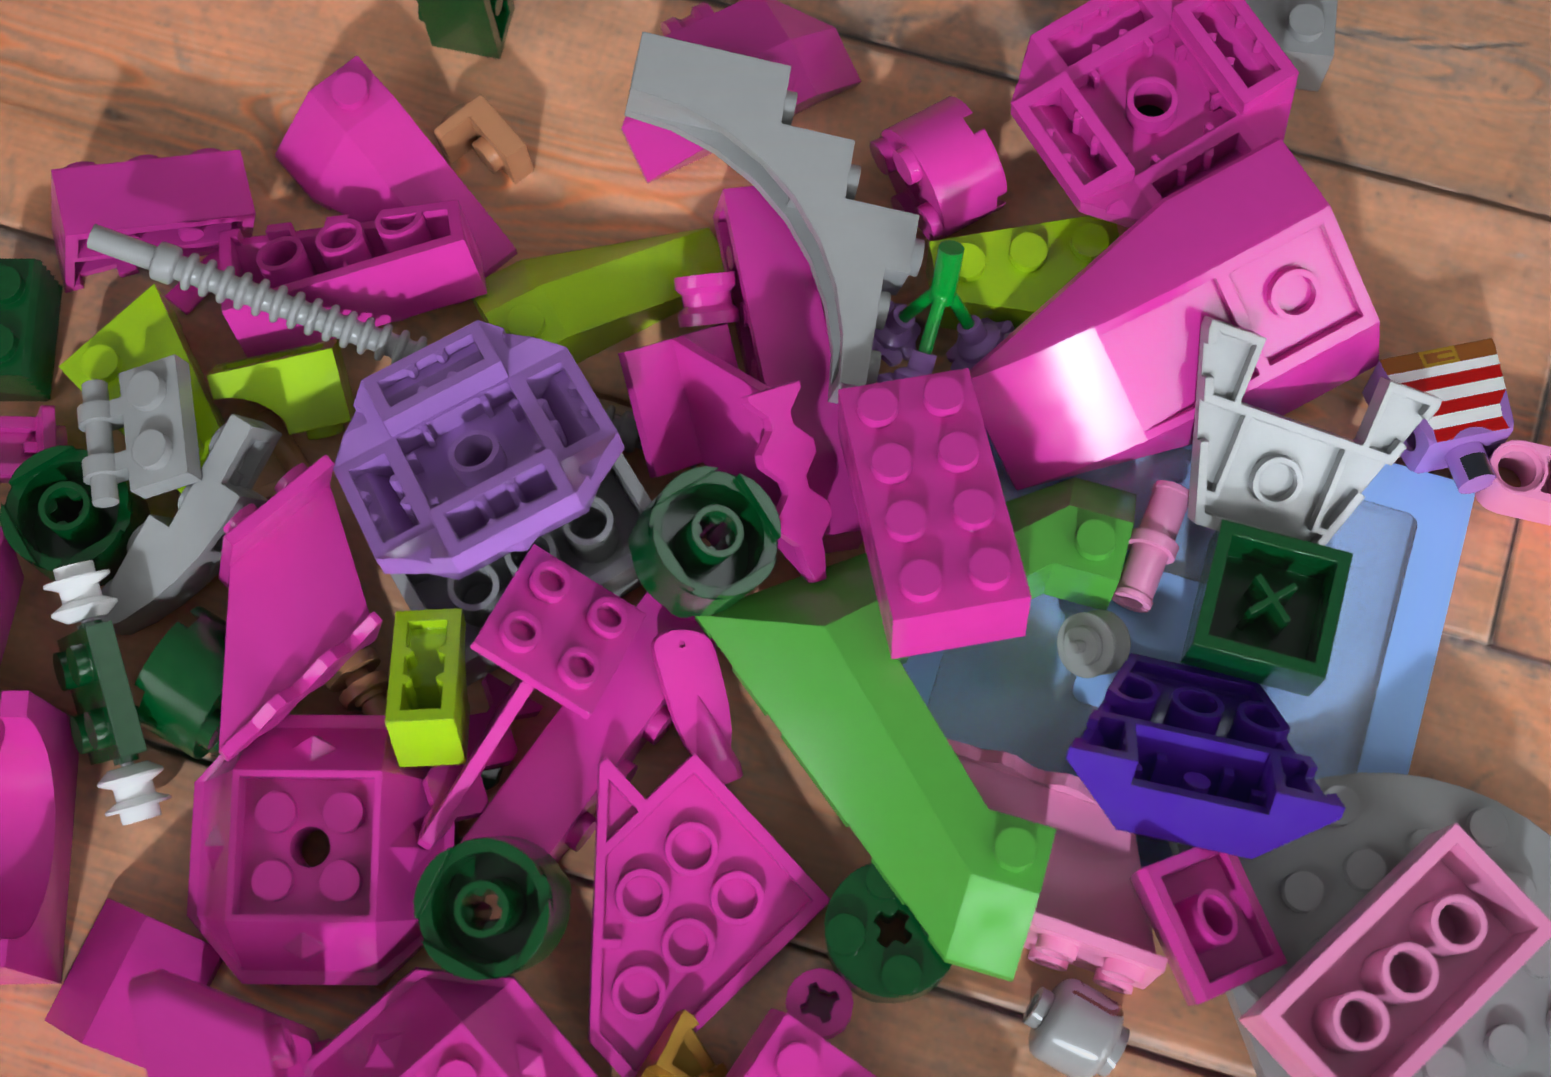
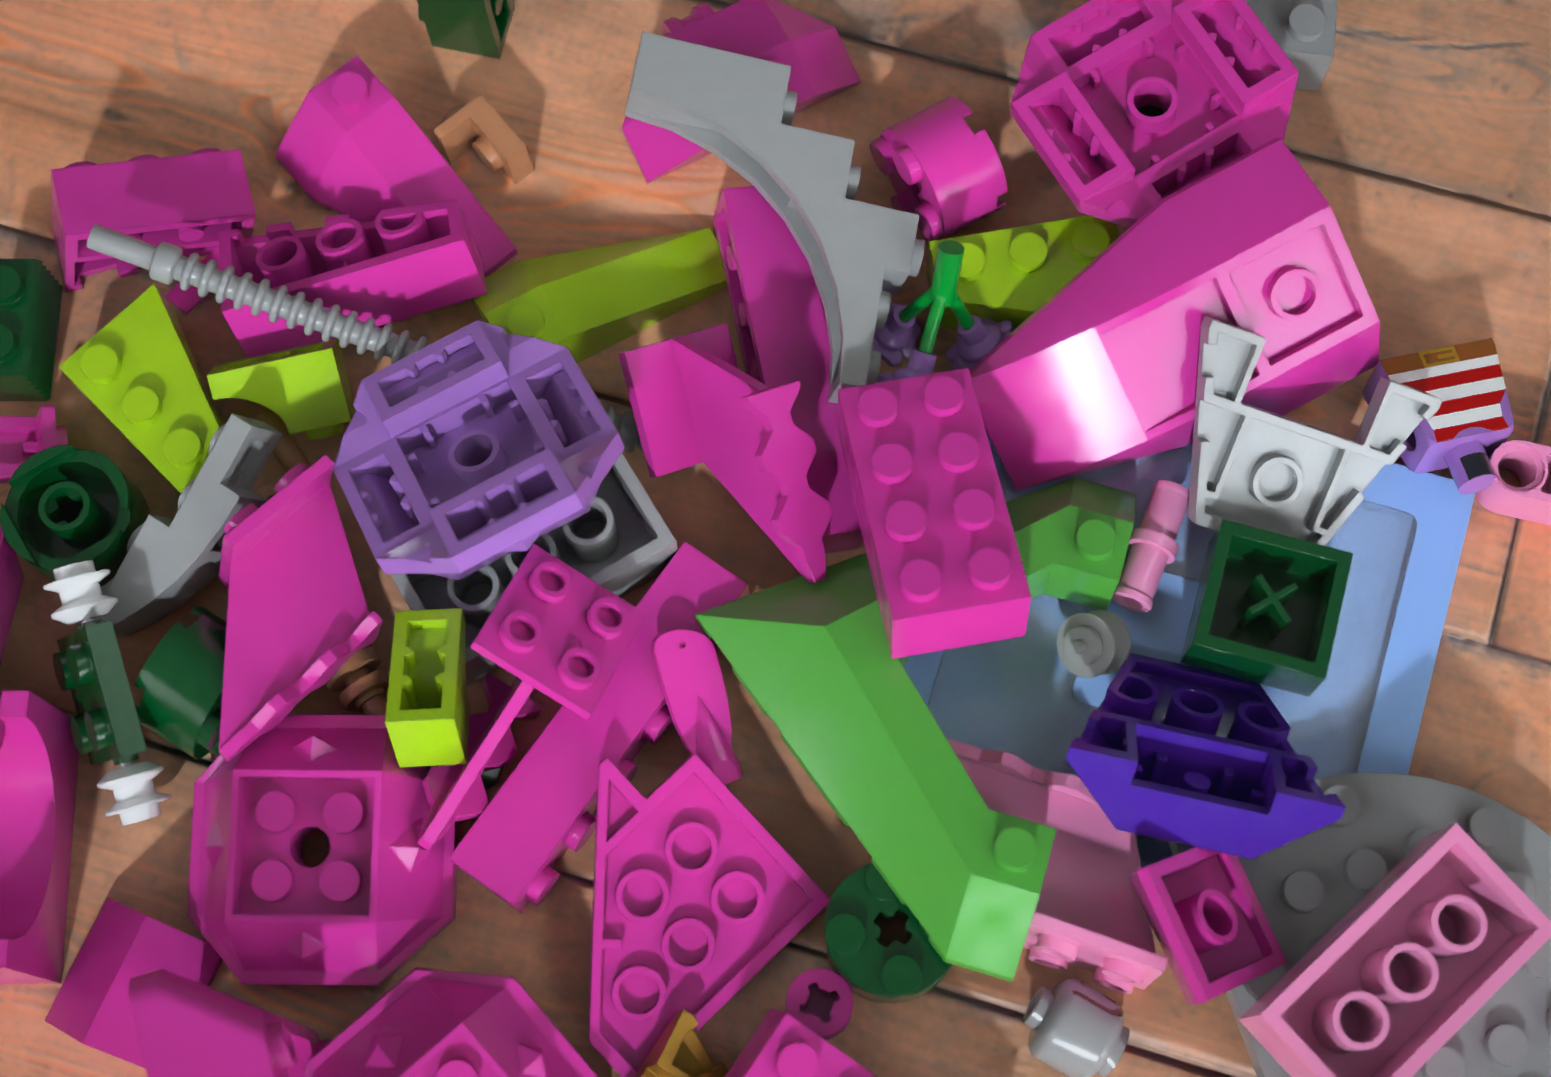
light grey plate [77,354,202,508] -> none
dark green brick [413,836,571,980] -> none
dark green brick [629,466,781,618] -> none
dark pink wheel [674,271,741,328] -> none

